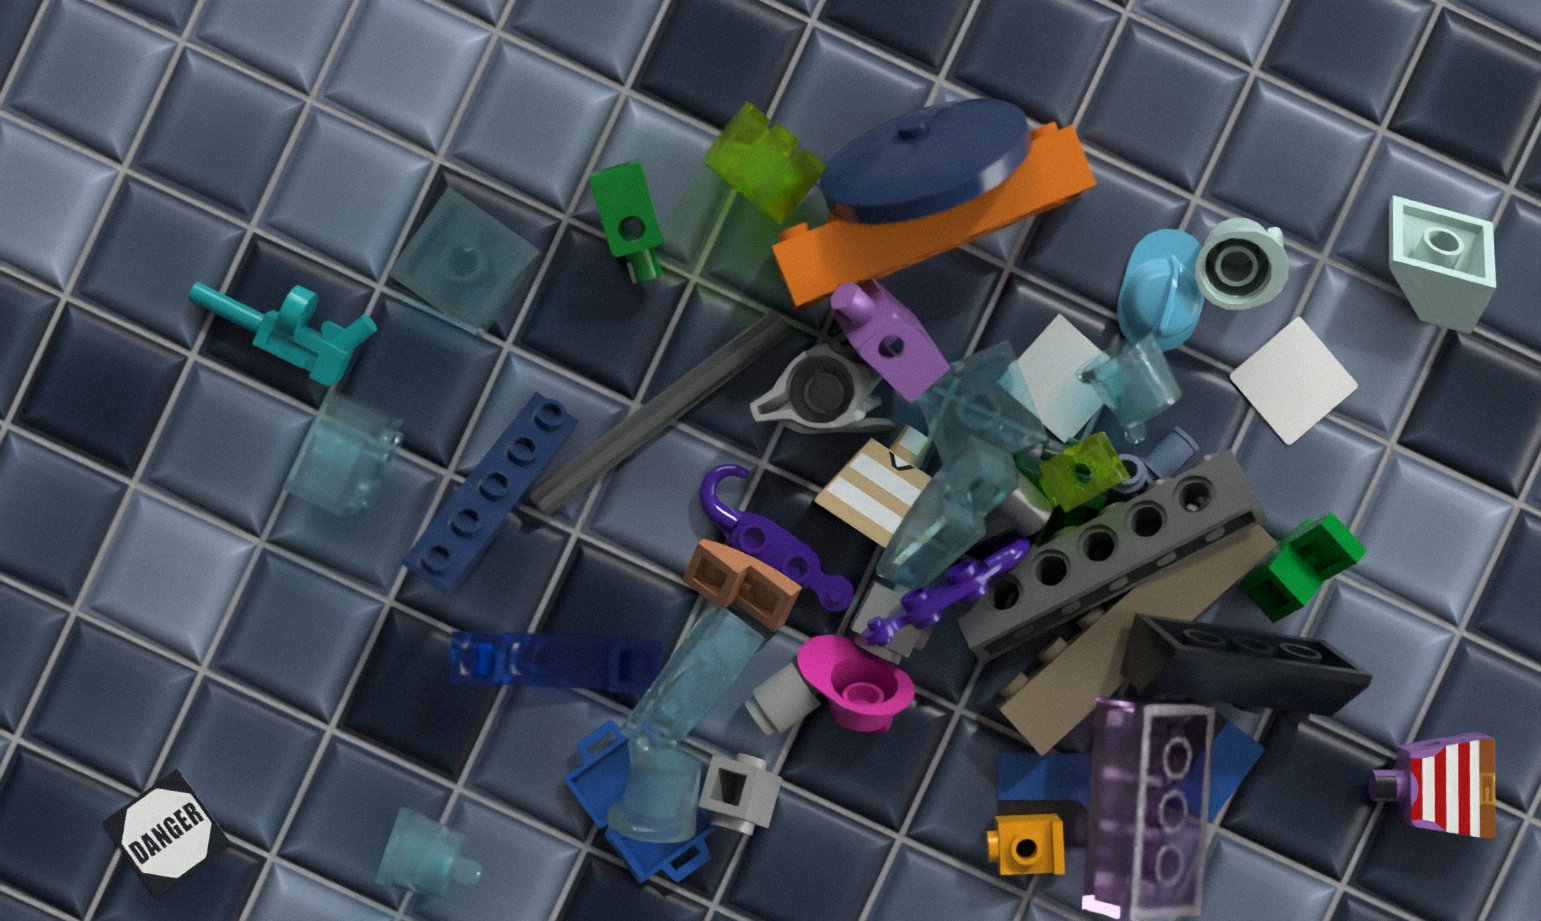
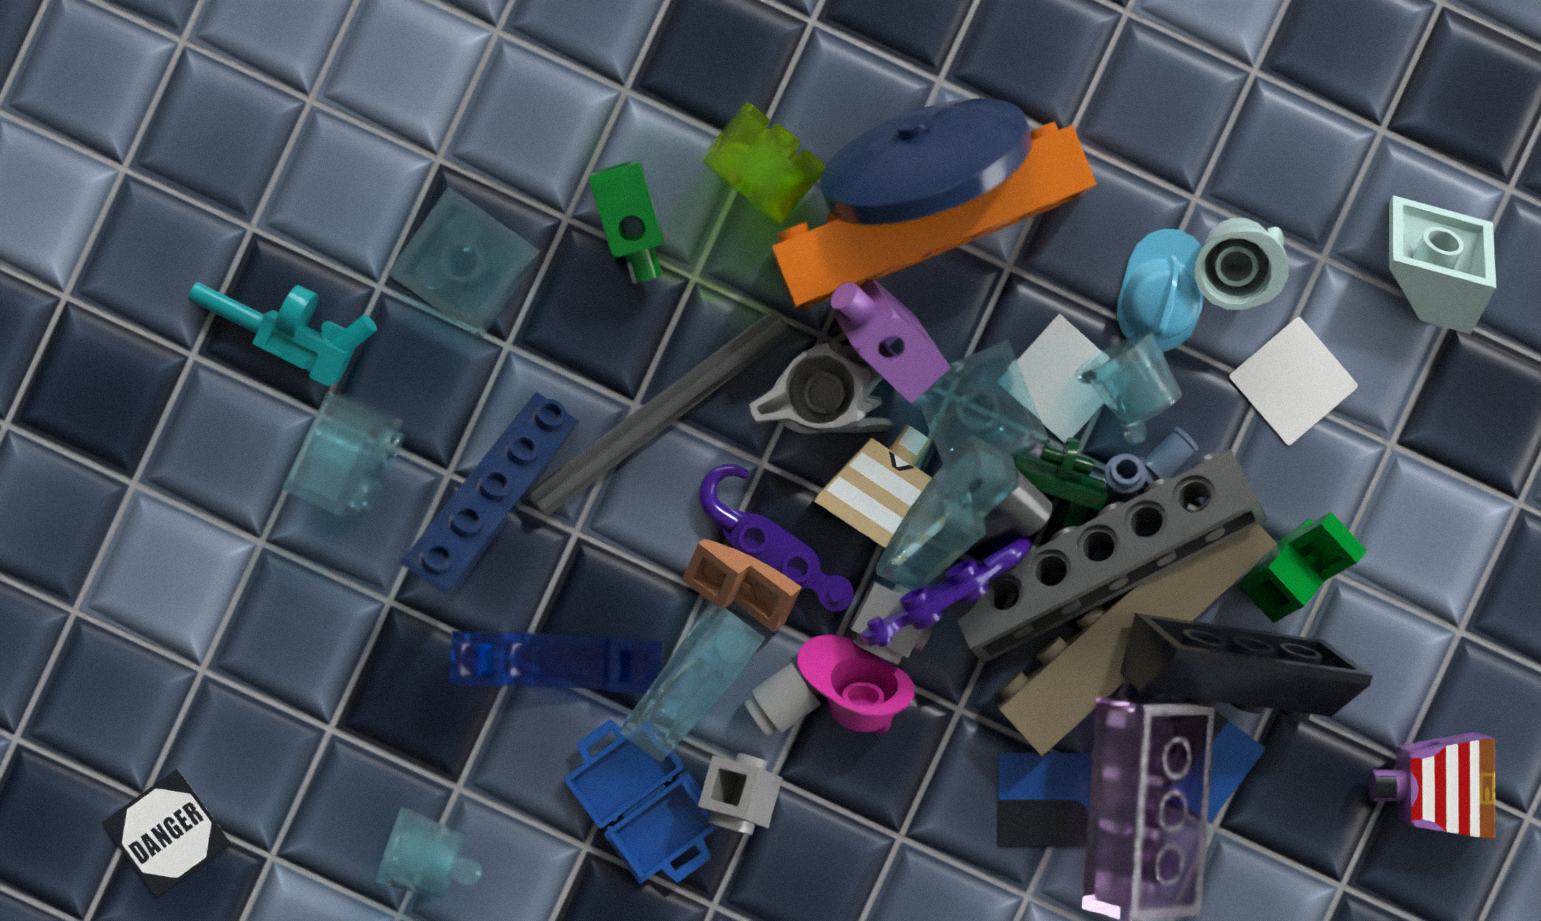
clear light blue hat [606,734,702,843] -> none
light orange brick [986,813,1065,875] -> none
clear neon green brick [1039,431,1130,513] -> none

